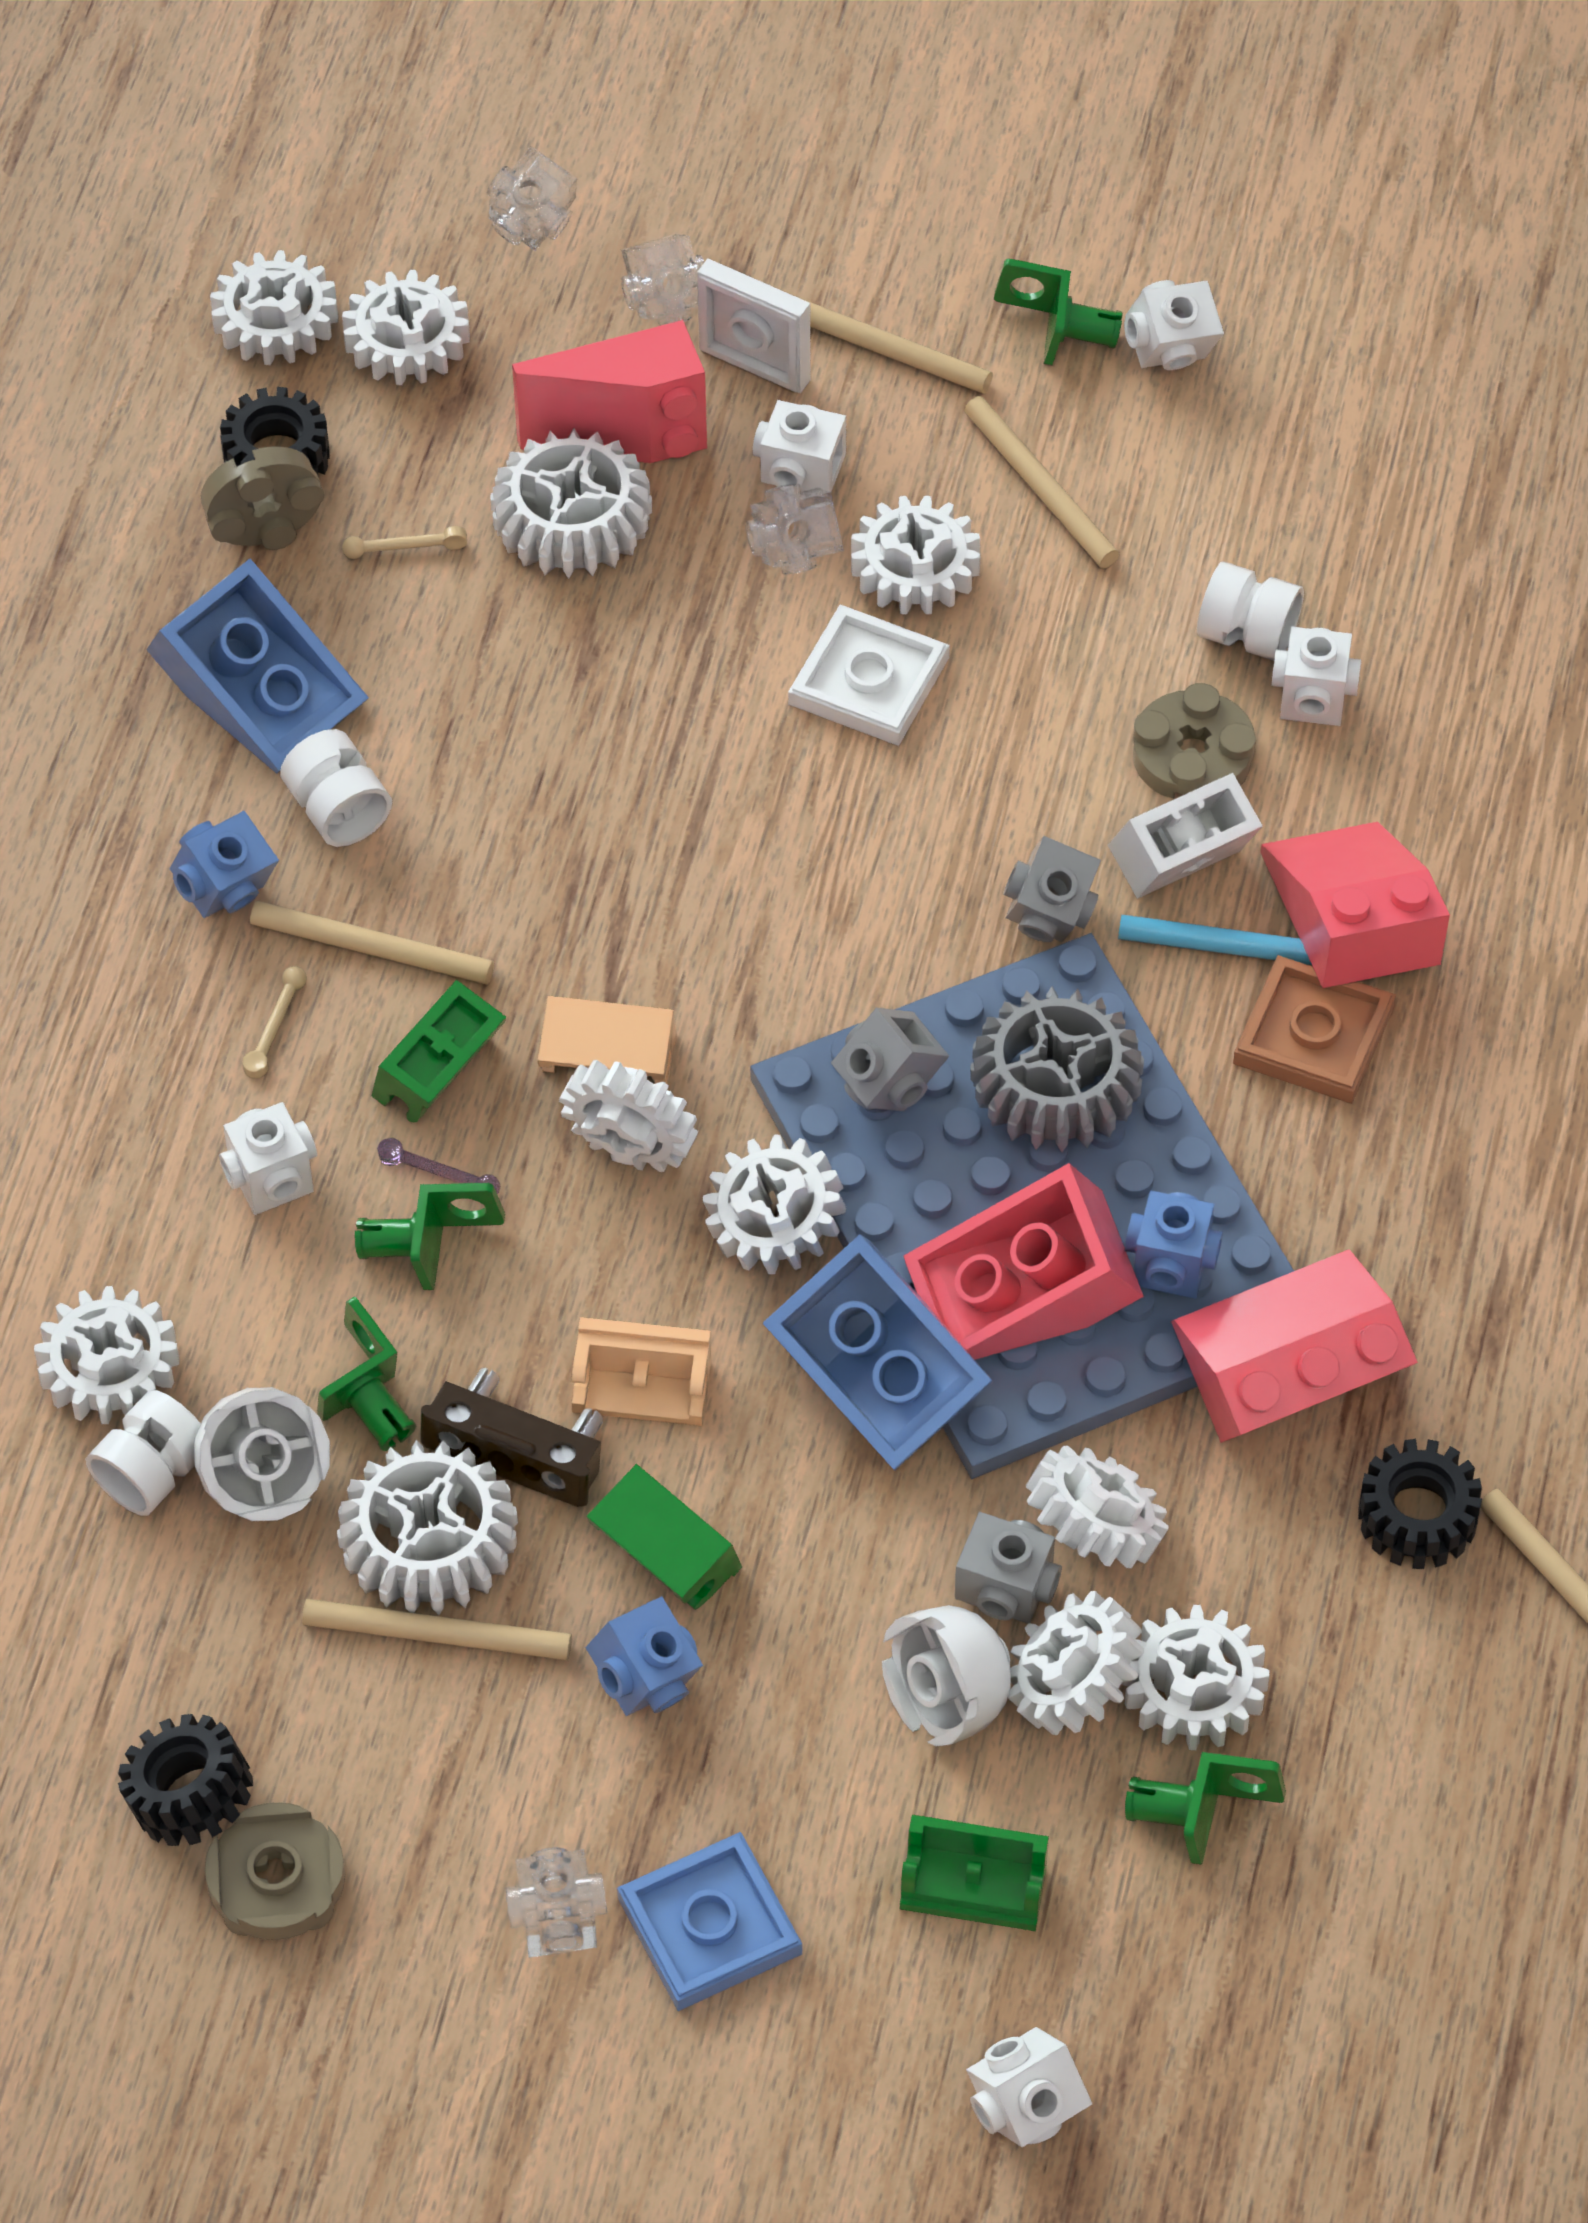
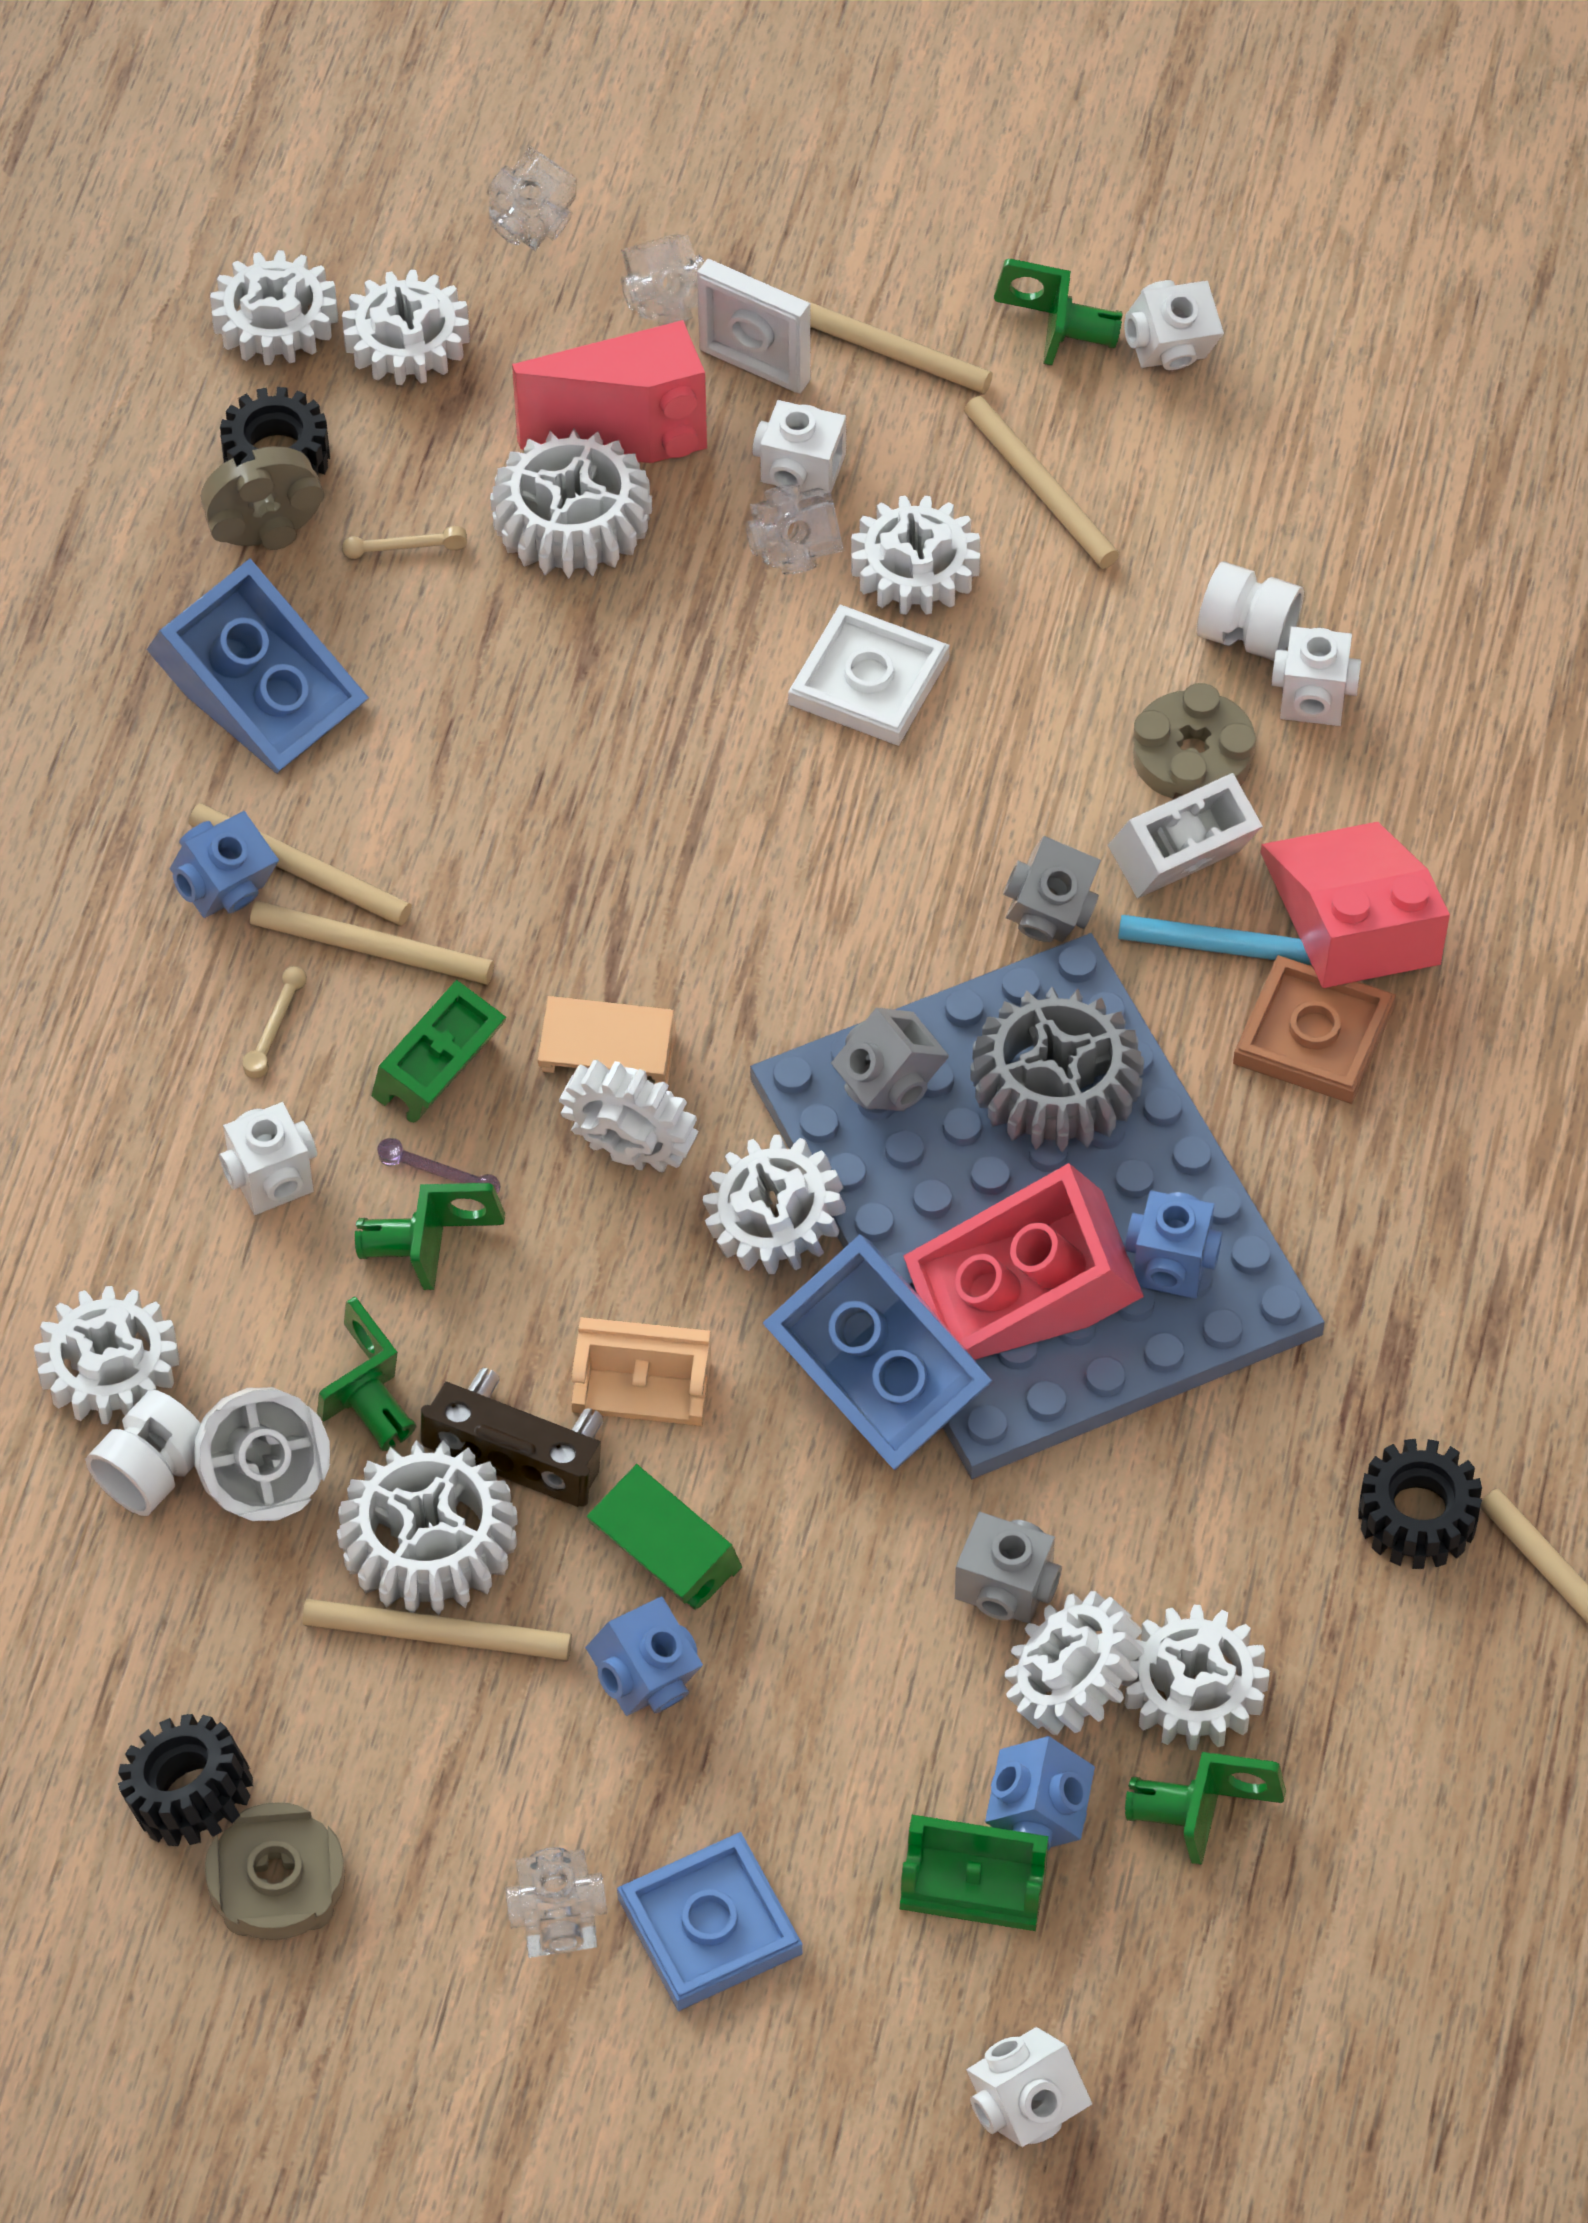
white wheel [280,729,392,847] -> none
white cylinder [882,1605,1011,1746] -> none
white gear [1026,1446,1169,1568] -> none
coral slope [1171,1249,1418,1443] -> none
none -> tan bar [189,803,412,926]
none -> medium blue brick [985,1736,1095,1850]

